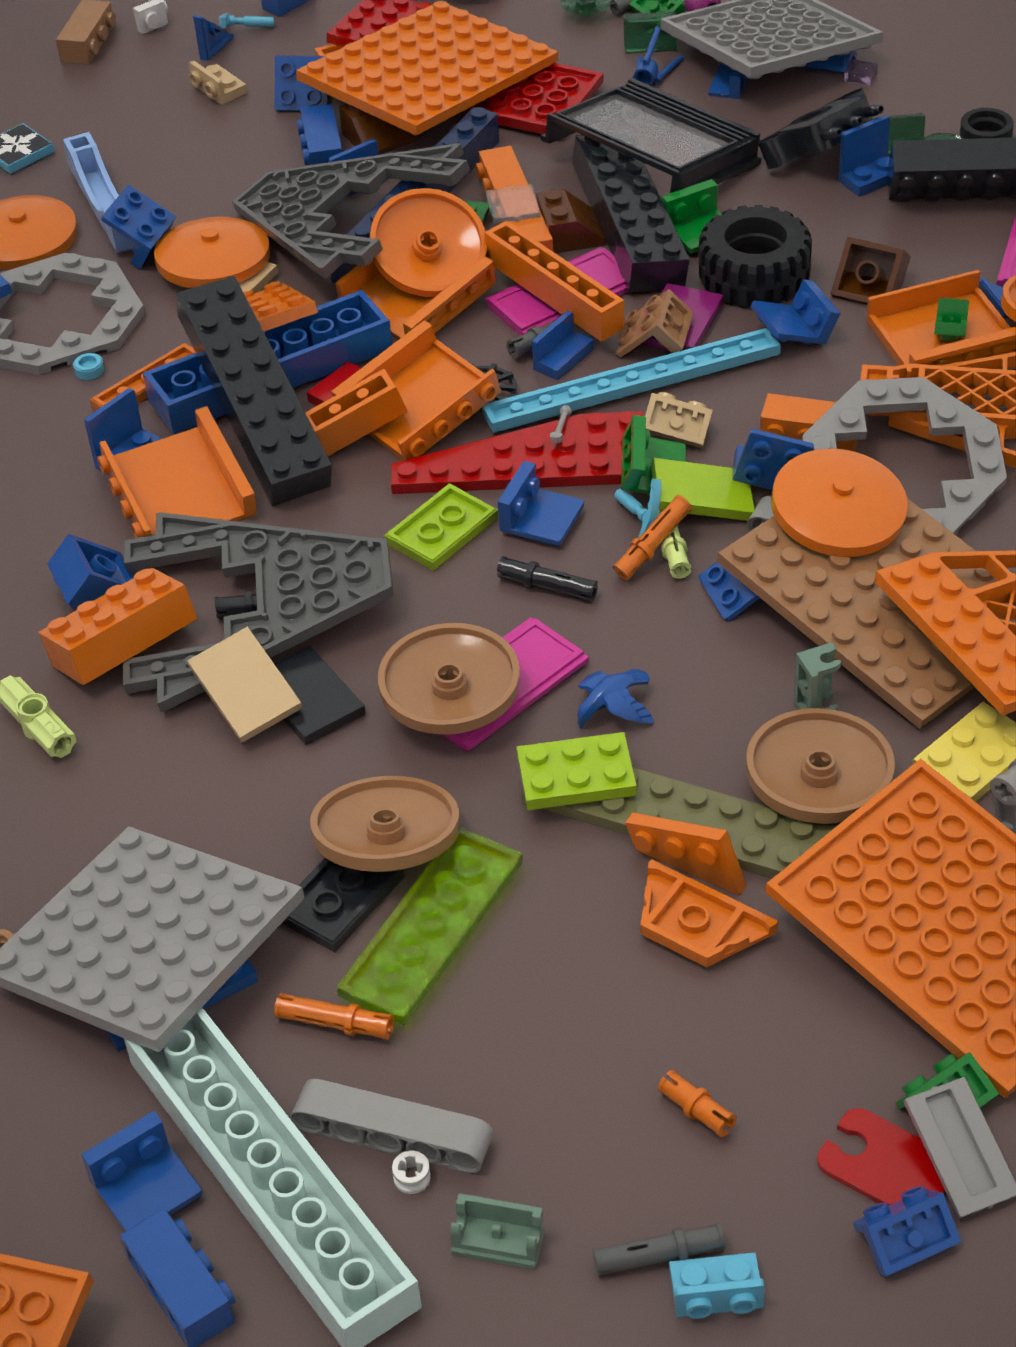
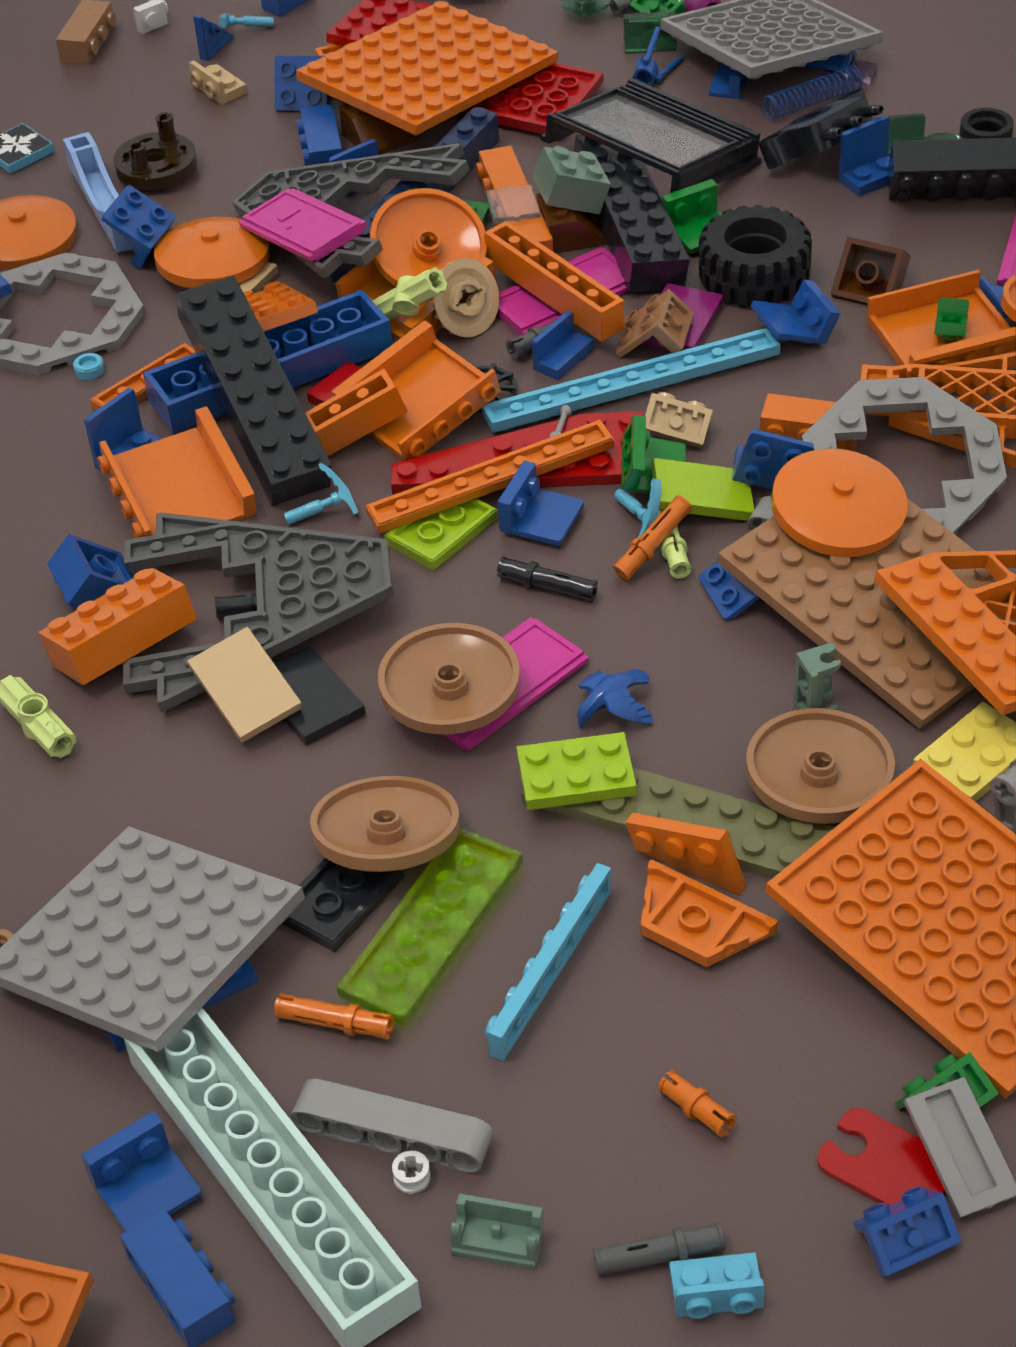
none -> dark brown piece [114,112,198,190]
none -> dark pink piece [239,188,367,262]
none -> medium azure piece [284,463,359,525]
none -> orange tile [365,420,614,534]
none -> yellowish green piece [373,267,447,321]
none -> tan gear [431,258,499,337]
none -> medium azure plate [485,863,612,1062]
none -> sand green brick [532,146,611,214]
none -> blue piece [763,65,863,120]

